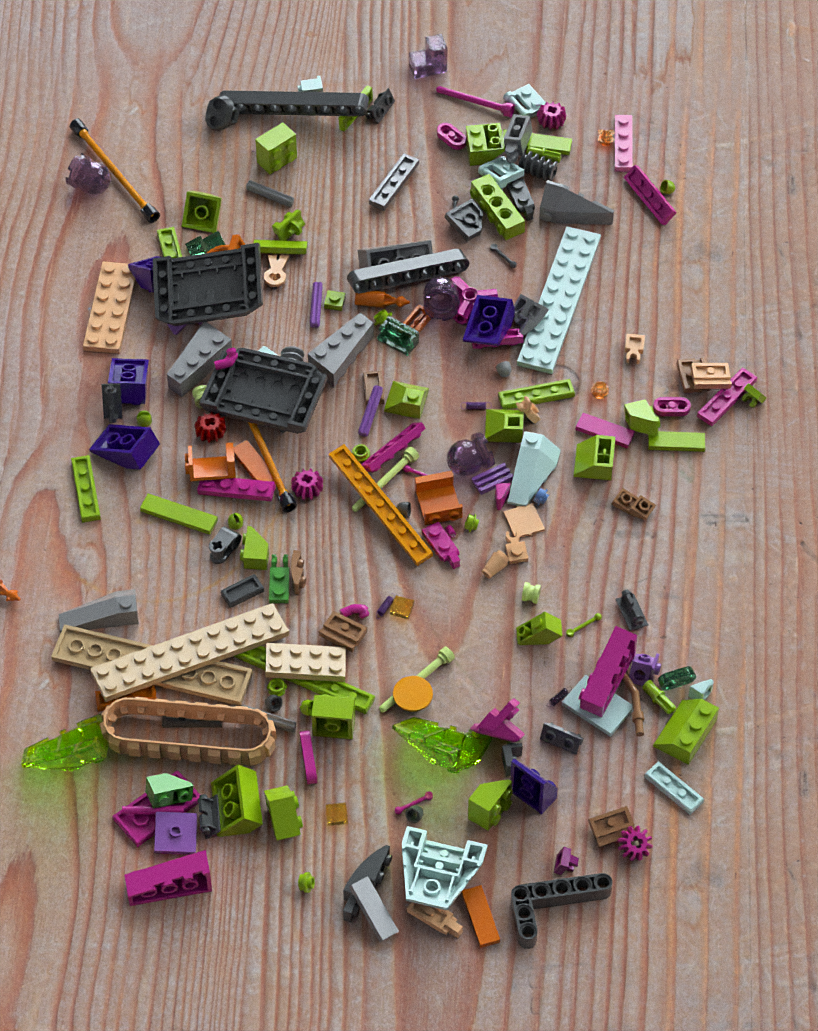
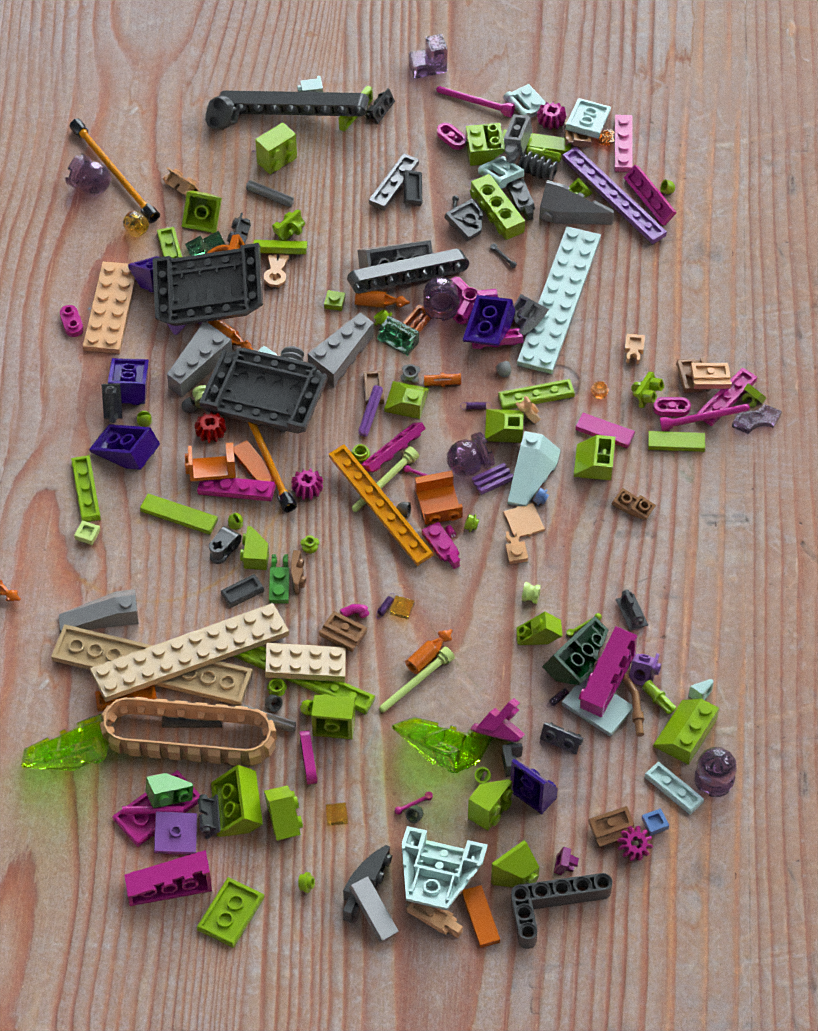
dark pink arm [214,348,238,370] -> none
medium lavender axle [310,282,323,328] -> none
light orange piece [393,676,433,712] -> none
light nougat cone [482,550,510,579] -> none
dark pink slope [495,483,510,510] -> none
lime slope [624,399,661,436] -> none
clear green beam [658,666,696,690] -> none
none -> dark pink plate [60,305,83,337]
none -> yellowish green plate [74,520,100,545]
none -> clear yellow head [123,210,149,237]
none -> light nougat hinge [163,167,200,196]
none -> dark grey hinge [182,397,197,413]
none -> lime tile [197,877,265,948]
none -> orange wheel [208,320,253,350]
none -> dark grey hinge [227,212,251,245]
none -> lime plate [300,535,320,554]
none -> light grey plate [401,364,420,383]
none -> dark grey tile [403,170,423,206]
none -> orange wheel [405,629,453,674]
none -> orange pin [424,372,461,387]
none -> lime hinge [474,767,491,784]
none -> lime slope [491,840,540,887]
none -> dark green wedge [542,616,609,685]
none -> medium lavender plate [562,147,667,244]
none -> medium nougat plate [564,119,591,148]
none -> light aqua tile [565,98,611,139]
none -> lime slope [569,178,593,198]
none -> lime hips [631,372,664,408]
none -> medium blue plate [642,808,669,836]
none -> dark pink piece [660,404,750,431]
none -> clear purple tile [694,747,737,797]
none -> clear purple tile [732,404,782,434]

